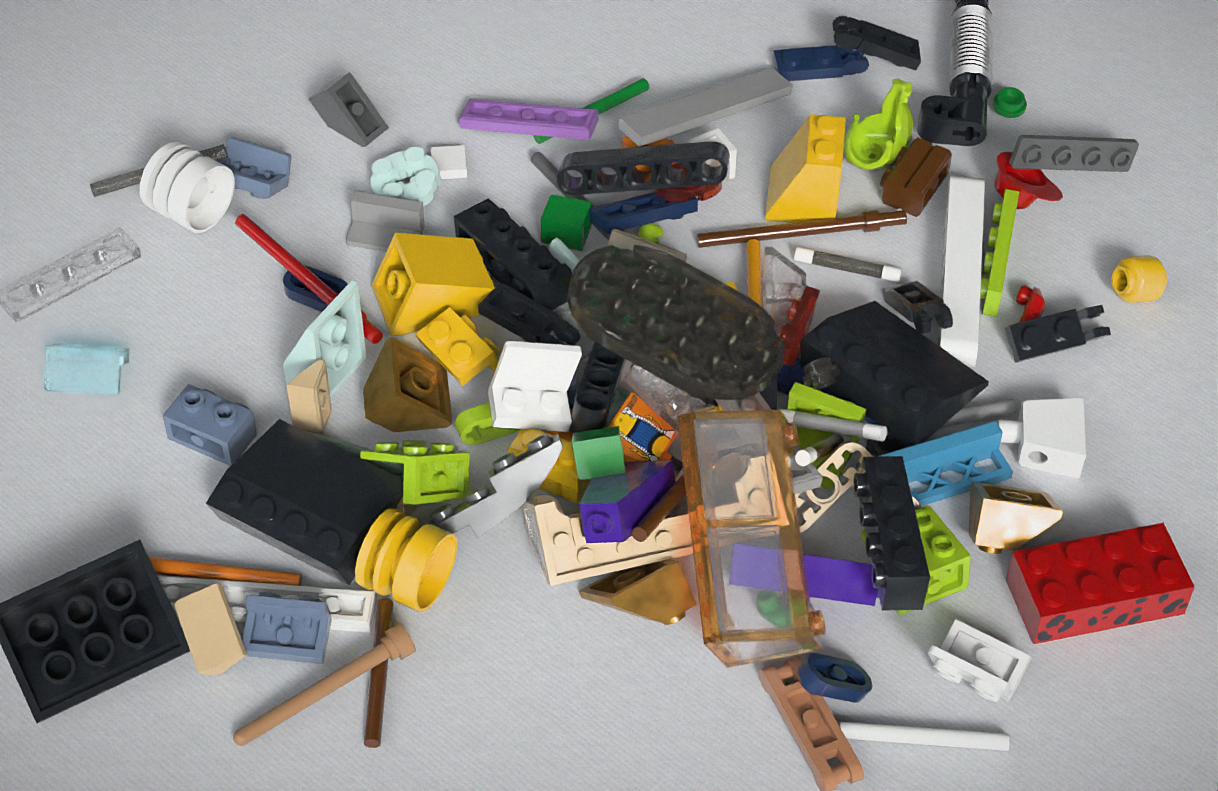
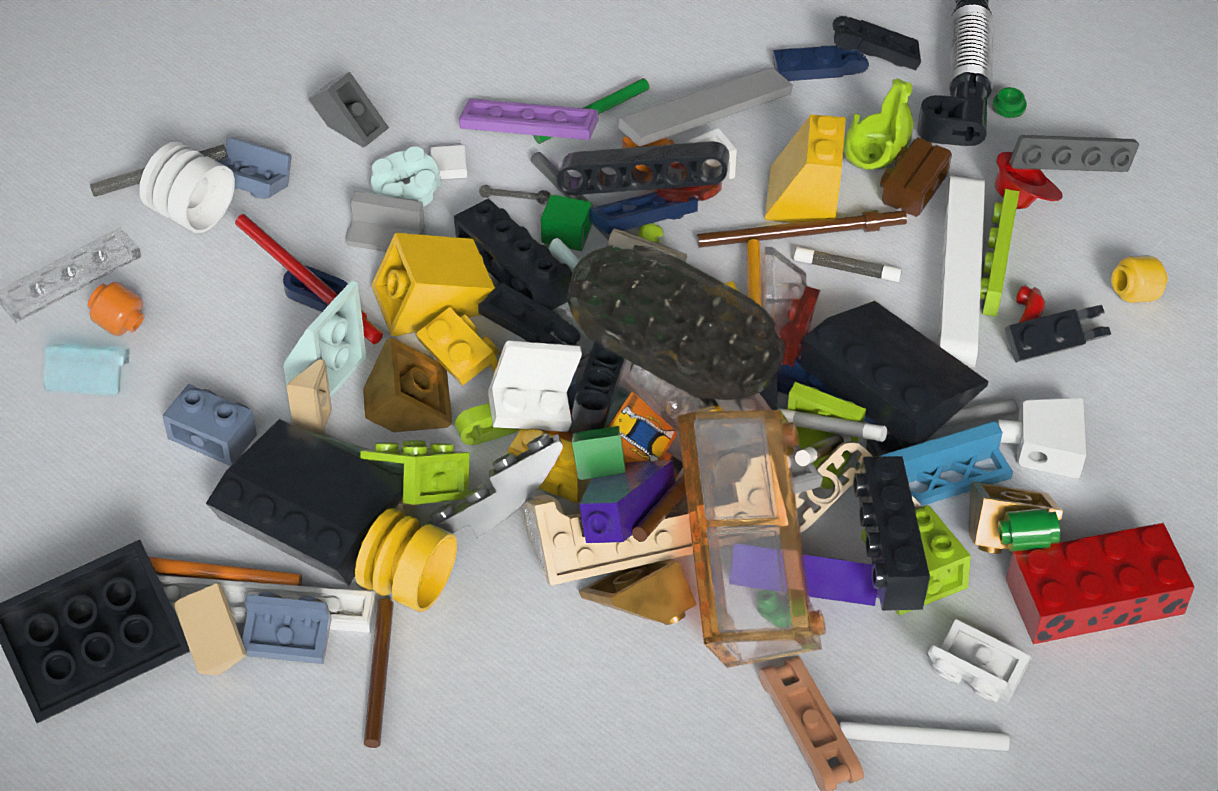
medium nougat piece [233,623,416,746] -> none
dark blue plate [798,653,873,703] -> none
clear smoke plate [802,357,840,390] -> none
black hinge [883,281,953,334] -> none
none -> orange head [87,282,145,336]
none -> clear smoke hinge [479,184,551,205]
none -> green brick [998,508,1060,552]

